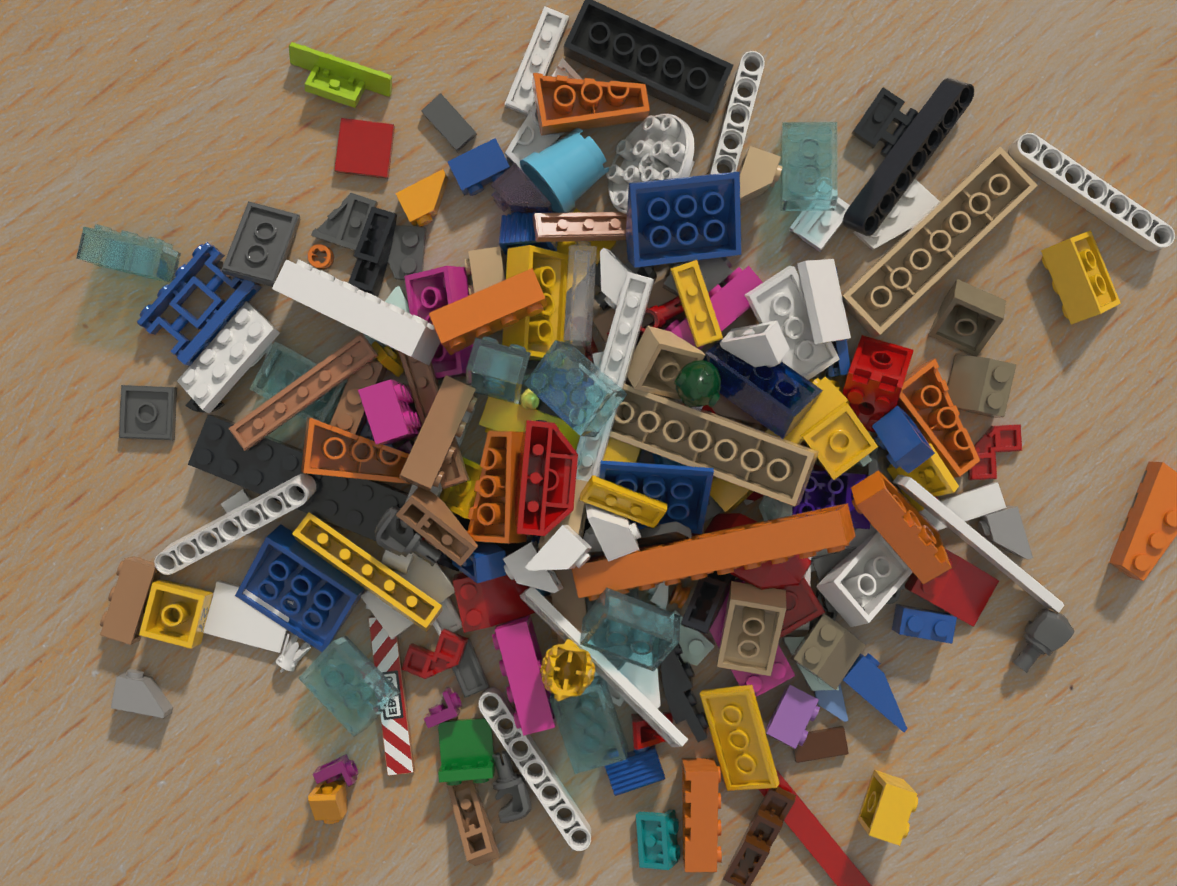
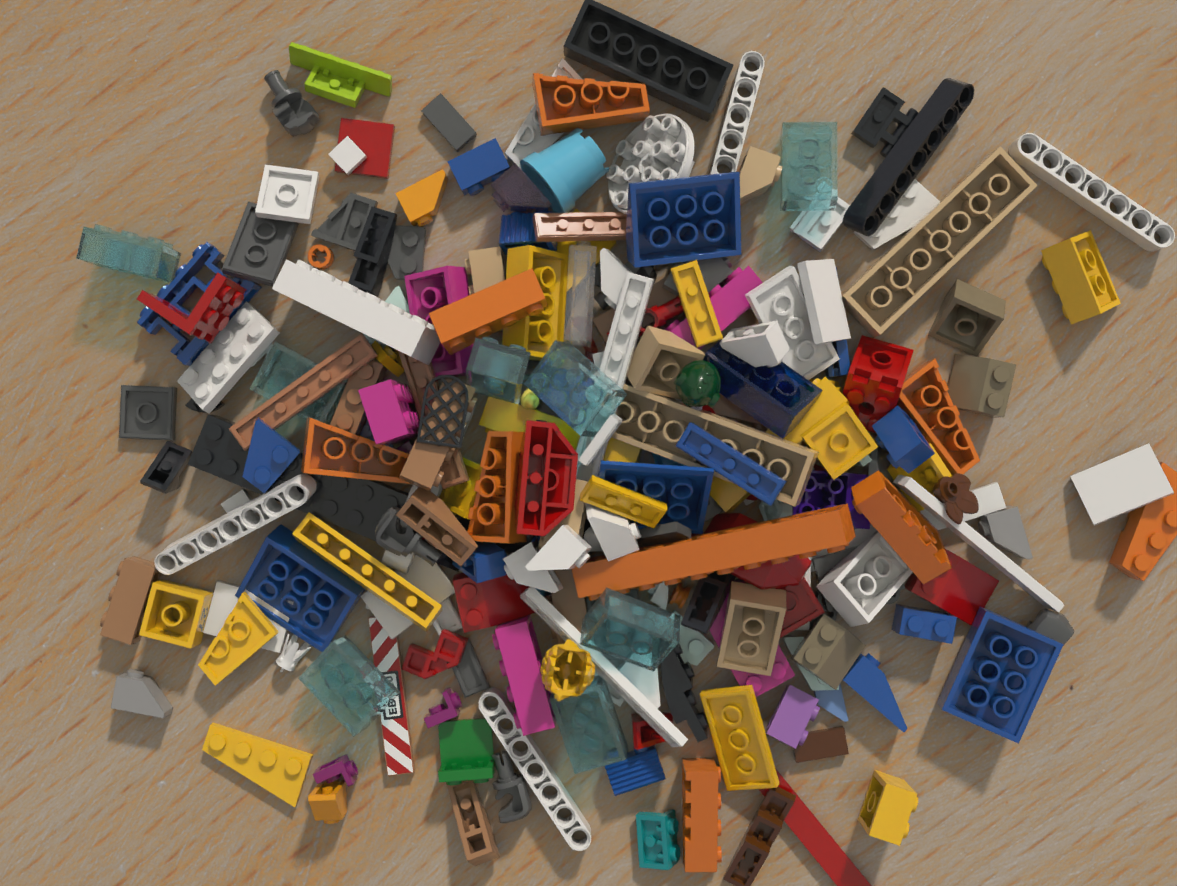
white tile [504,6,569,116] -> none
red tile [967,424,1022,480] -> none
none -> red bracket [137,273,247,343]
none -> black slope [140,441,192,494]
none -> yellow wing [198,592,279,686]
none -> yellow wing [202,722,313,807]
none -> blue wing [242,417,300,493]
none -> white plate [255,165,319,224]
none -> dark grey piece [264,70,320,137]
none -> white tile [328,136,367,175]
none -> black window [417,375,469,449]
none -> white tile [578,414,623,466]
none -> blue tile [676,422,787,506]
none -> reddish brown plate [933,473,979,525]
none -> blue slope [937,607,1064,744]
none -> white tile [1070,443,1174,526]

